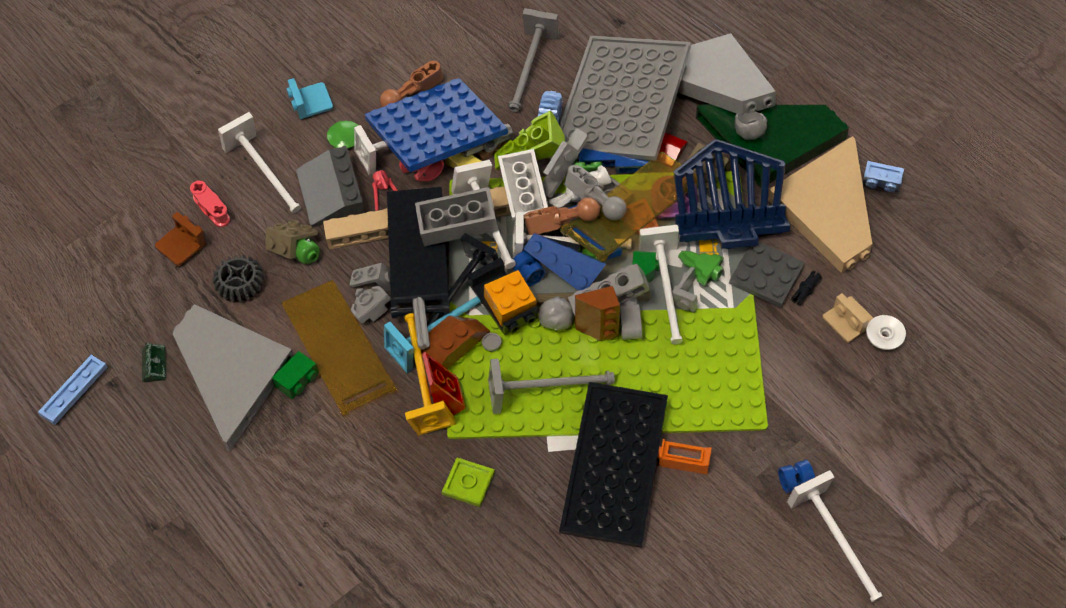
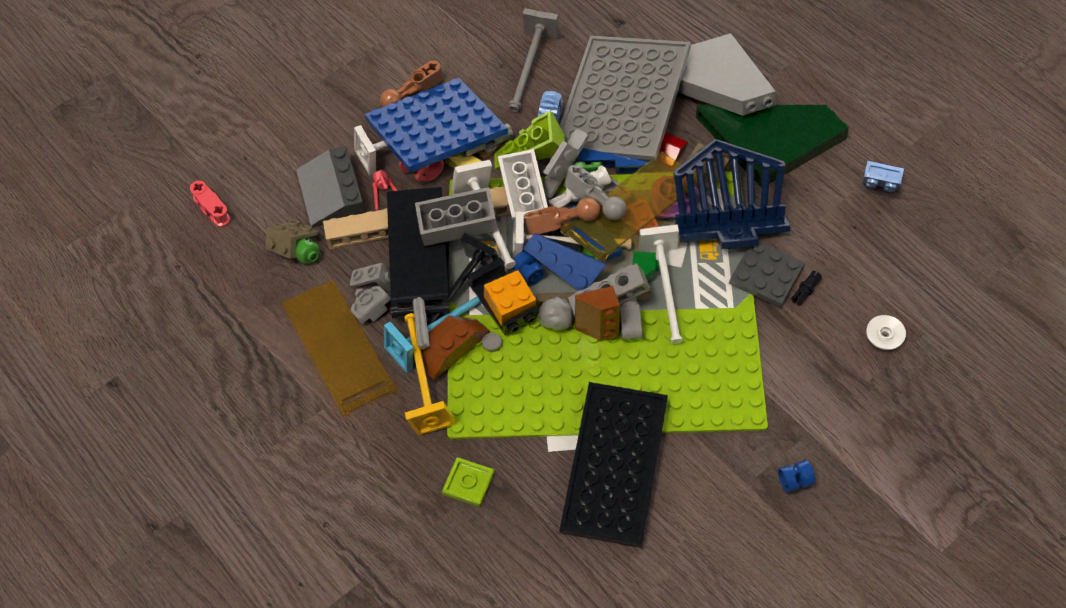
light blue plate [38,355,108,425] -> none
clear green slope [142,343,166,383] -> none
dark orange bracket [155,212,206,266] -> none
light grey slope [172,304,293,451] -> none
dark grey gear [212,254,264,303] -> none
white tile [218,112,301,213] -> none
green brick [272,351,319,400] -> none
medium azure bracket [286,78,333,119] -> none
bright green dish [327,121,359,149] -> none
red slope [422,352,466,415] -> none
light grey tile [488,359,615,414] -> none
orange window [657,439,711,475] -> none
light grey bracket [672,267,698,313] -> none
bright green rock [678,250,724,286] -> none
light grey hair [735,111,767,140] -> none
tan slope [768,136,872,273] -> none
white tile [787,470,883,602] -> none
tan bracket [822,293,873,343] -> none

